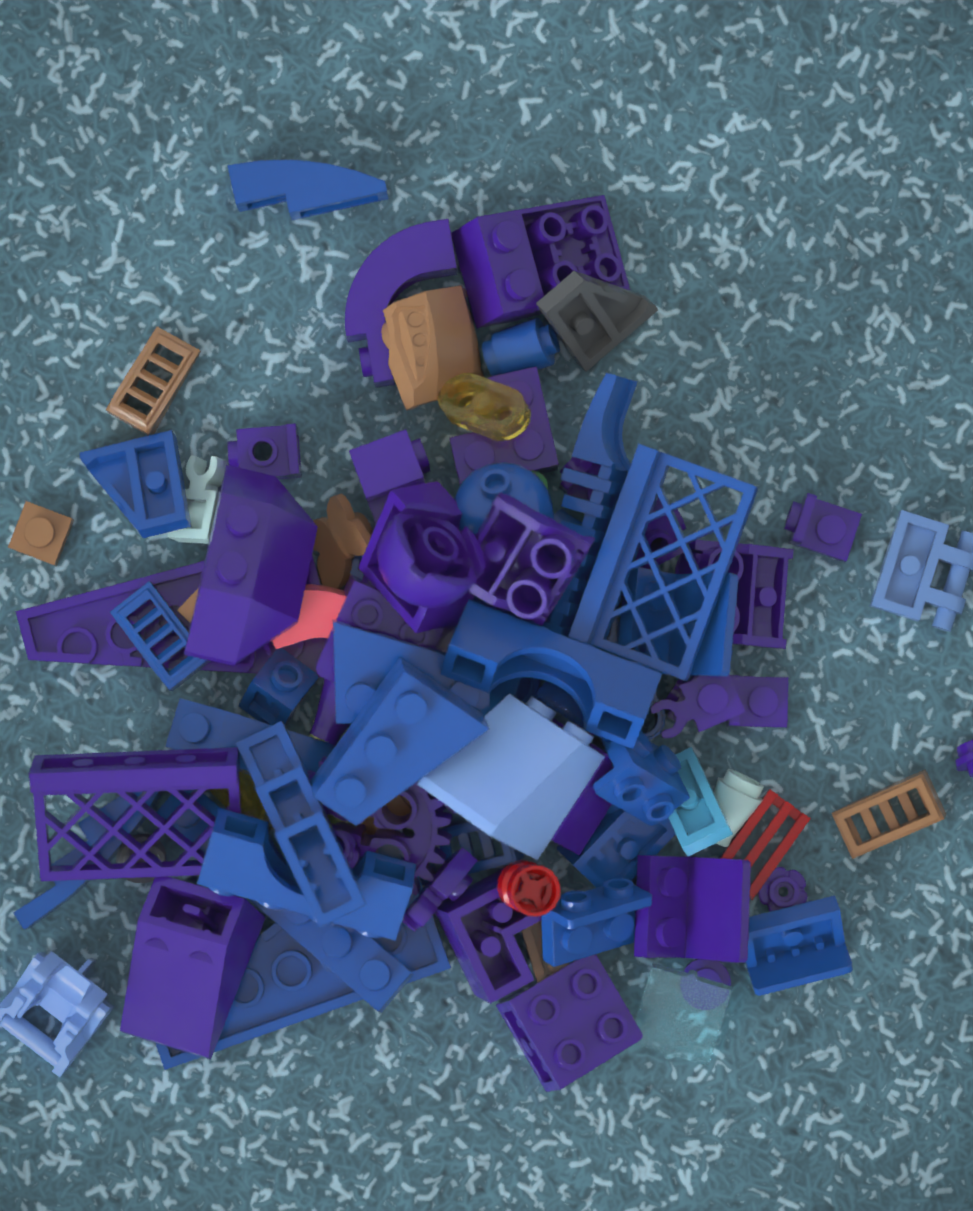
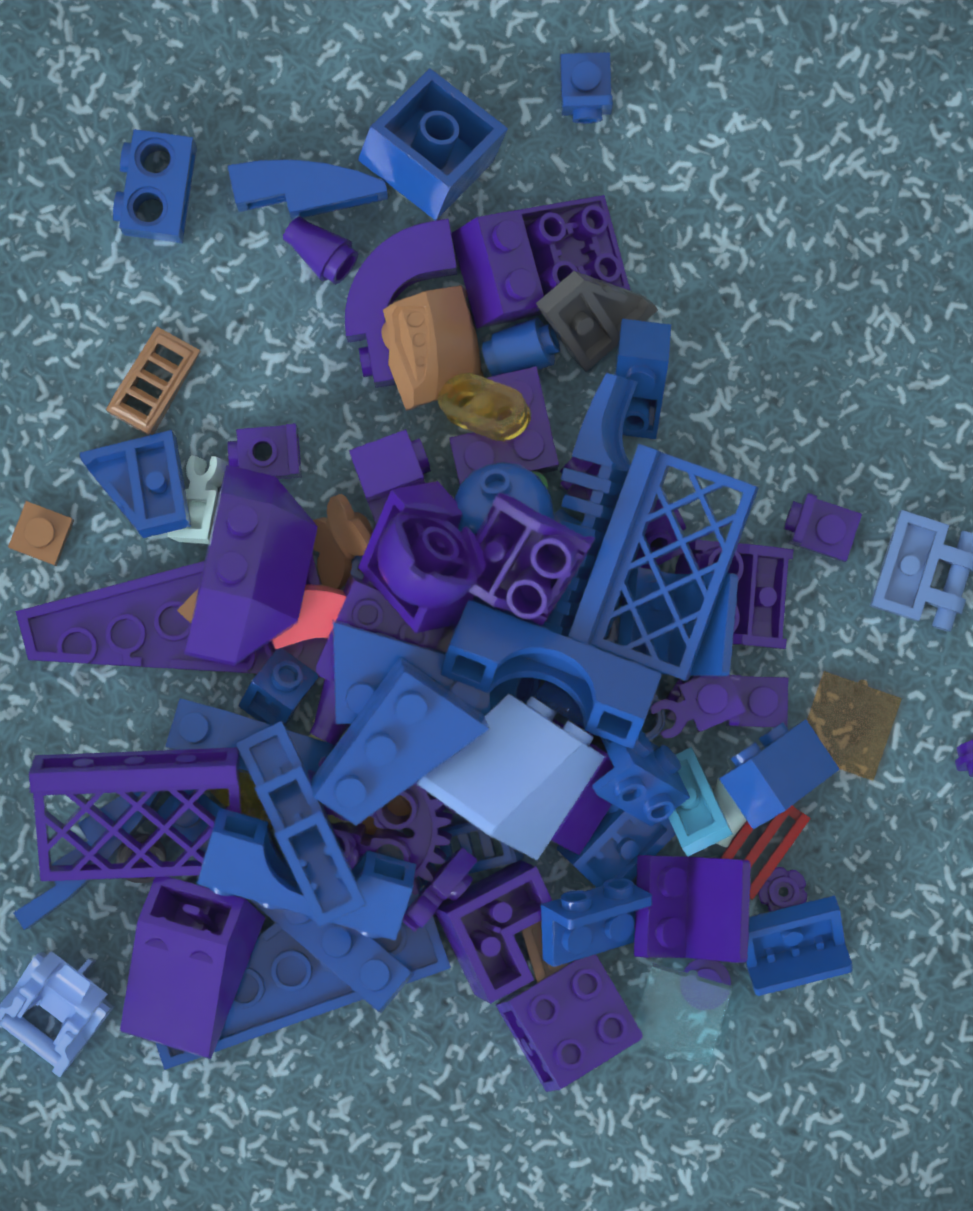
blue slope [110,581,211,691] -> none
red wheel [497,860,561,917] -> none
medium nougat slope [831,769,946,859] -> none
none -> blue brick [113,129,197,243]
none -> dark purple cone [283,216,359,284]
none -> blue brick [358,68,508,221]
none -> blue bracket [560,52,613,124]
none -> blue slope [614,319,671,439]
none -> blue brick [719,719,840,829]
none -> clear orange piece [807,671,902,781]

